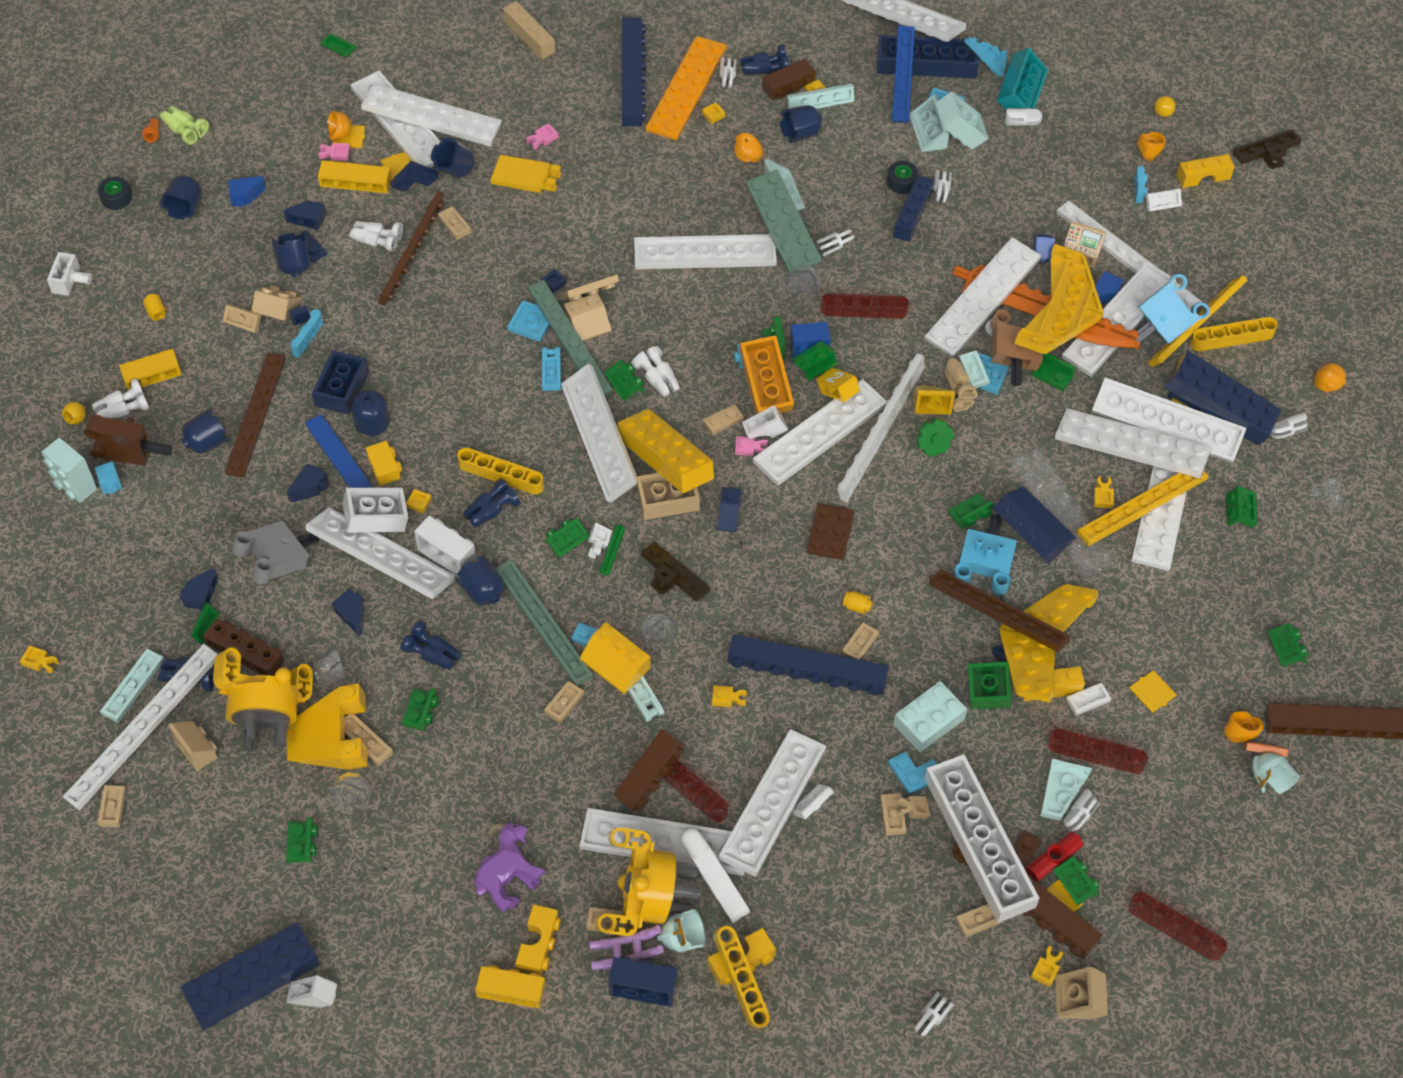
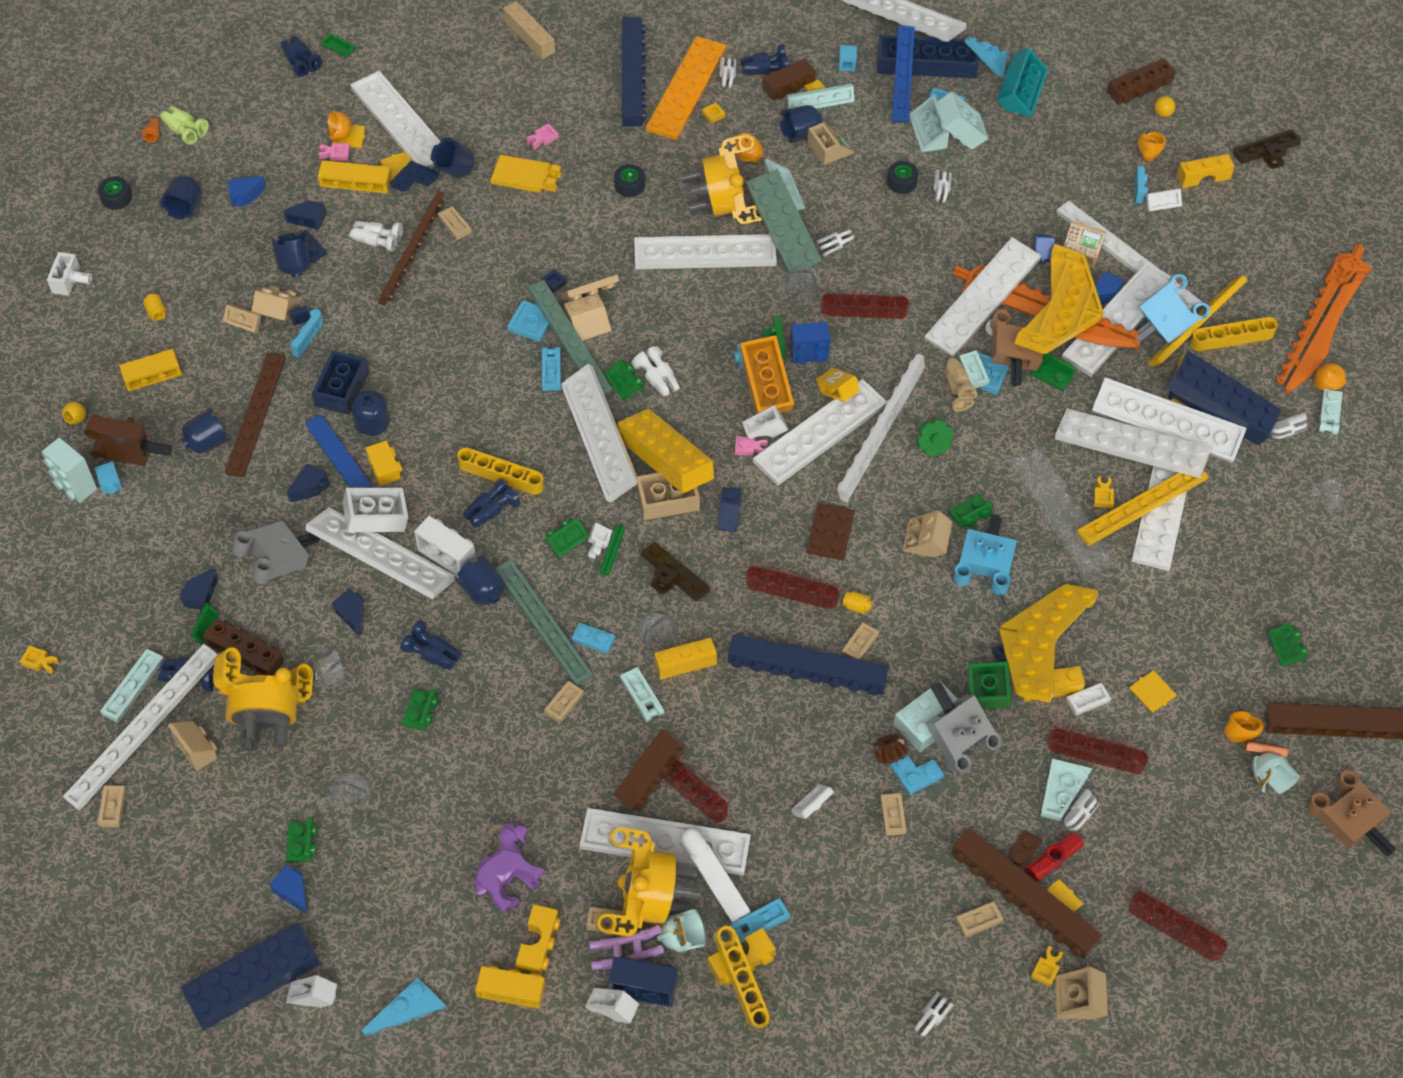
white piece [92,378,149,419] -> none
yellow wedge [287,683,368,770] -> none
tan plate [344,714,393,766] -> none
white plate [361,83,502,147] -> none
yellow plate [406,489,432,514] -> none
yellow slope [580,622,651,694] -> none
tan plate [703,404,744,435] -> none
yellow plate [712,685,747,707] -> none
white plate [718,729,827,877] -> none
green bracket [793,341,837,381] -> none
dark blue brick [893,175,934,242] -> none
tan plate [894,796,931,819] -> none
yellow slope [914,385,955,415] -> none
white brick [924,754,1039,923] -> none
reddish brown plate [929,569,1070,652] -> none
dark blue slope [993,486,1076,564] -> none
white arm [1005,108,1042,126] -> none
green bracket [1053,857,1100,906] -> none
green bracket [1225,486,1258,528] -> none
none -> blue slope [270,865,308,914]
none -> dark blue piece [281,36,323,77]
none -> medium azure wing [361,978,446,1035]
none -> white arch [585,988,639,1023]
none -> black wheel [614,164,645,197]
none -> yellow brick [654,637,717,680]
none -> yellow piece [681,135,762,224]
none -> medium azure plate [730,898,790,945]
none -> clear red beam [746,566,839,609]
none -> tan slope [807,123,854,165]
none -> medium azure brick [839,45,857,71]
none -> reddish brown gear [874,733,909,765]
none -> tan slope [902,510,953,557]
none -> light grey piece [925,682,1002,773]
none -> reddish brown brick [1107,58,1176,105]
none -> orange piece [1276,244,1373,393]
none -> medium nougat piece [1307,770,1396,857]
none -> light aqua plate [1318,388,1343,435]

